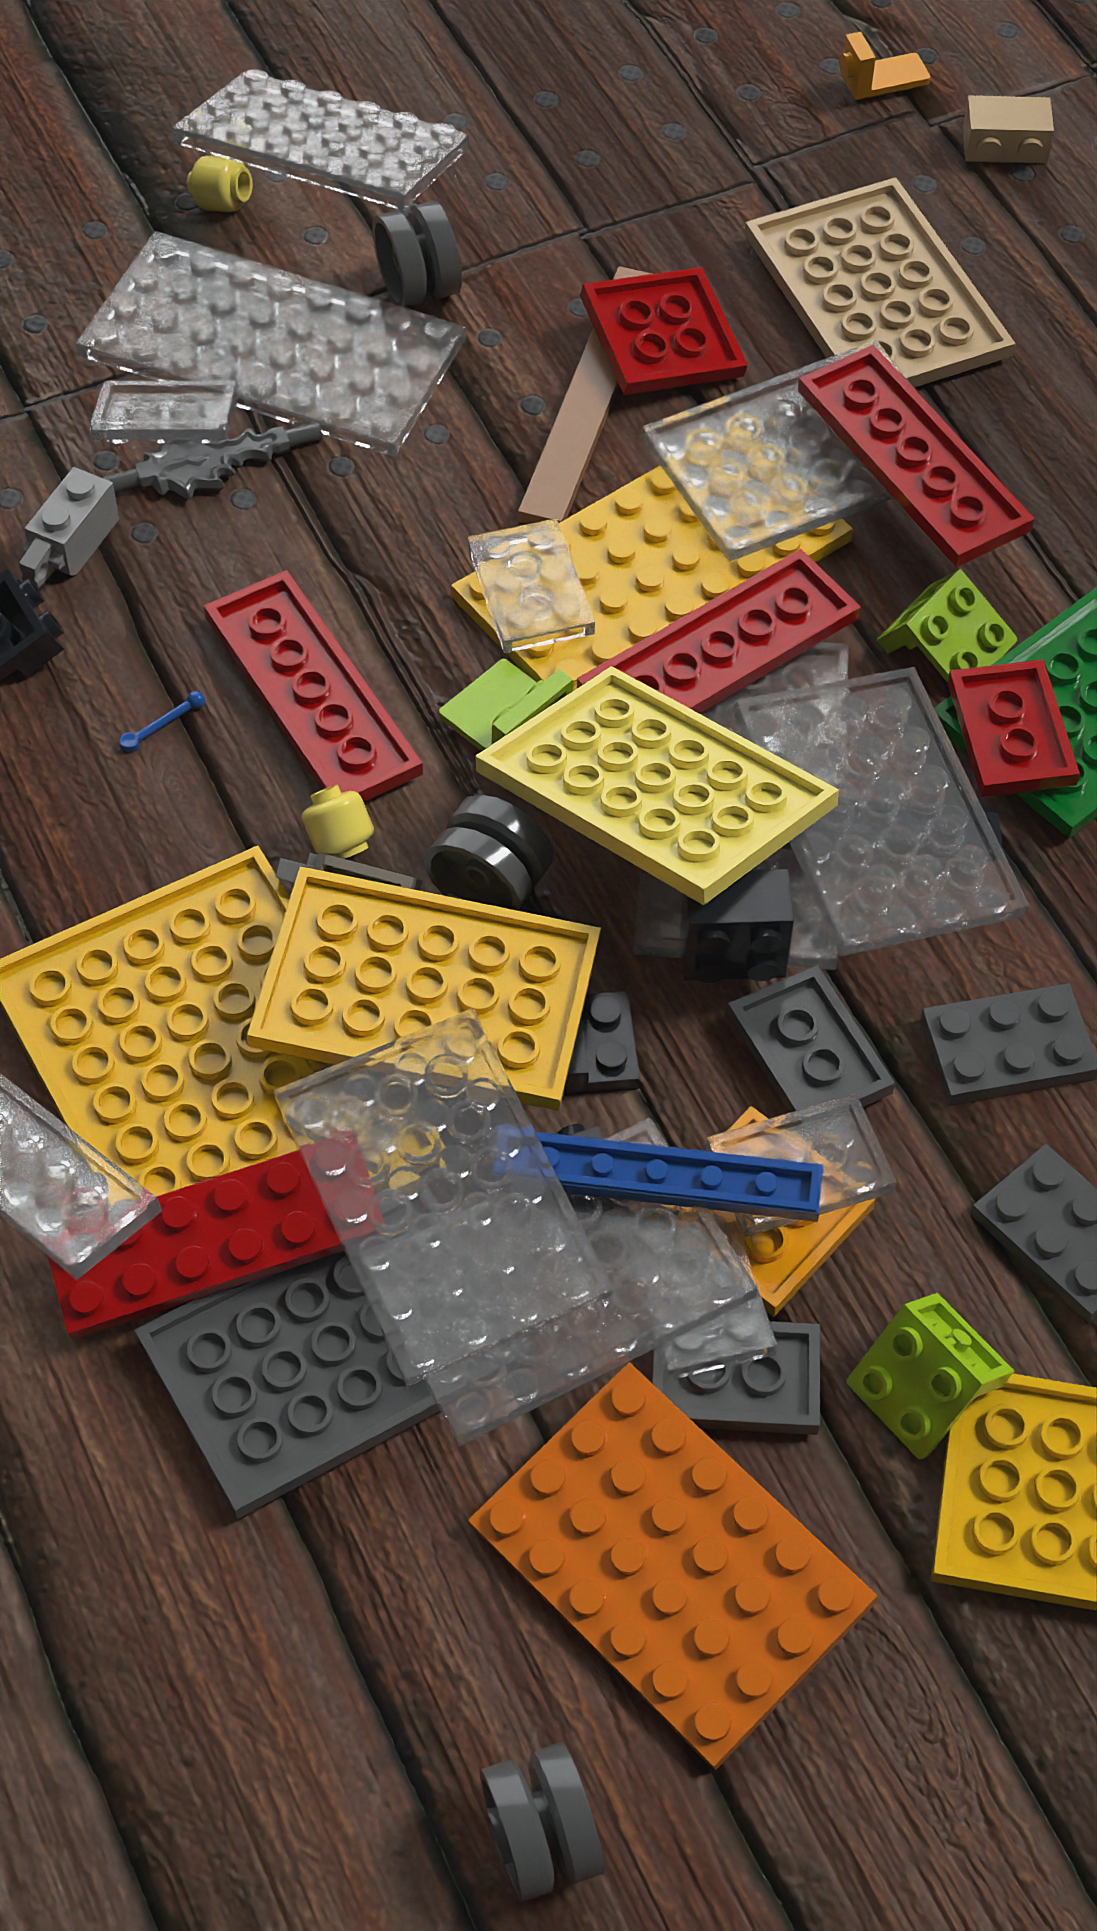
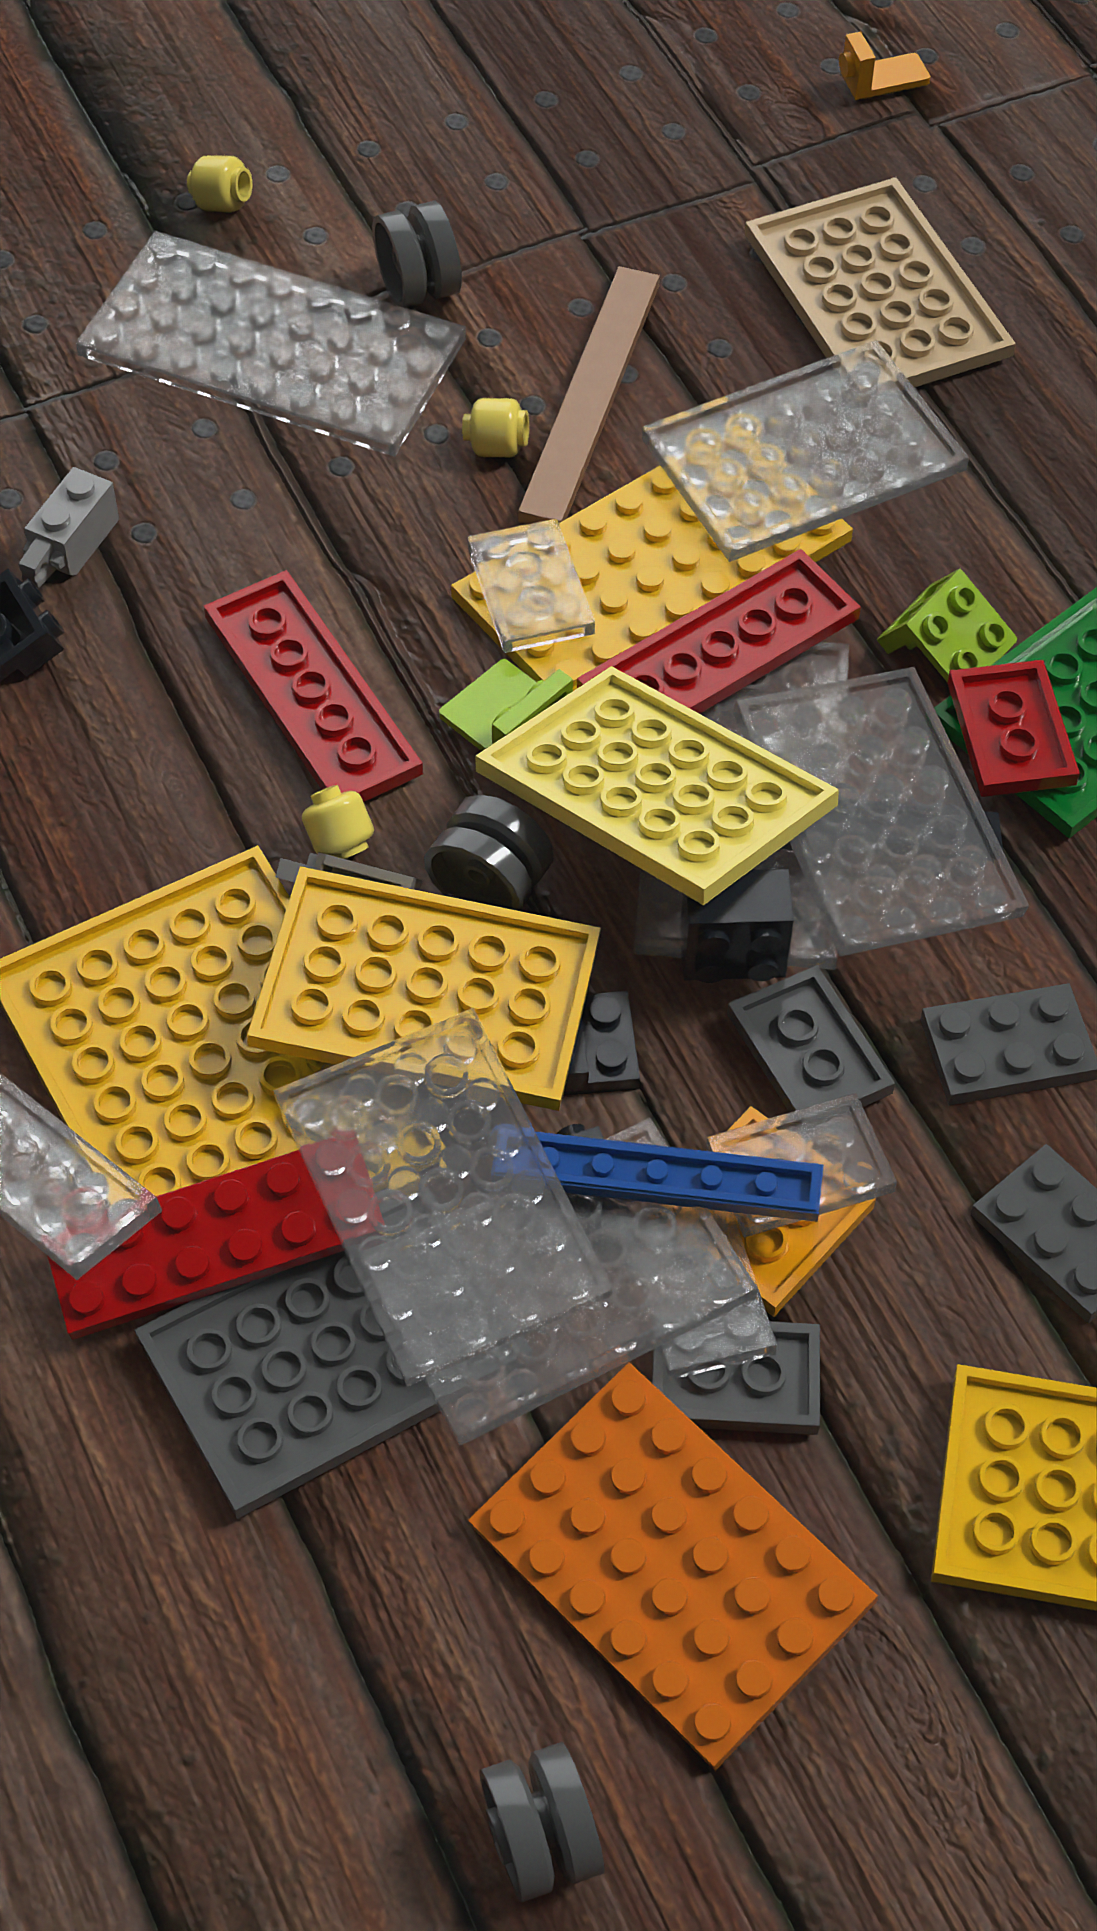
clear plate [90,381,238,444] -> none
dark grey piece [102,422,323,500] -> none
blue hinge [119,691,205,753] -> none
clear plate [172,69,469,210] -> none
red plate [580,267,748,395] -> none
red plate [797,345,1035,568] -> none
lime bracket [847,1293,1015,1459] -> none
tan brick [963,96,1054,163] -> none
none -> light yellow head [462,398,529,457]

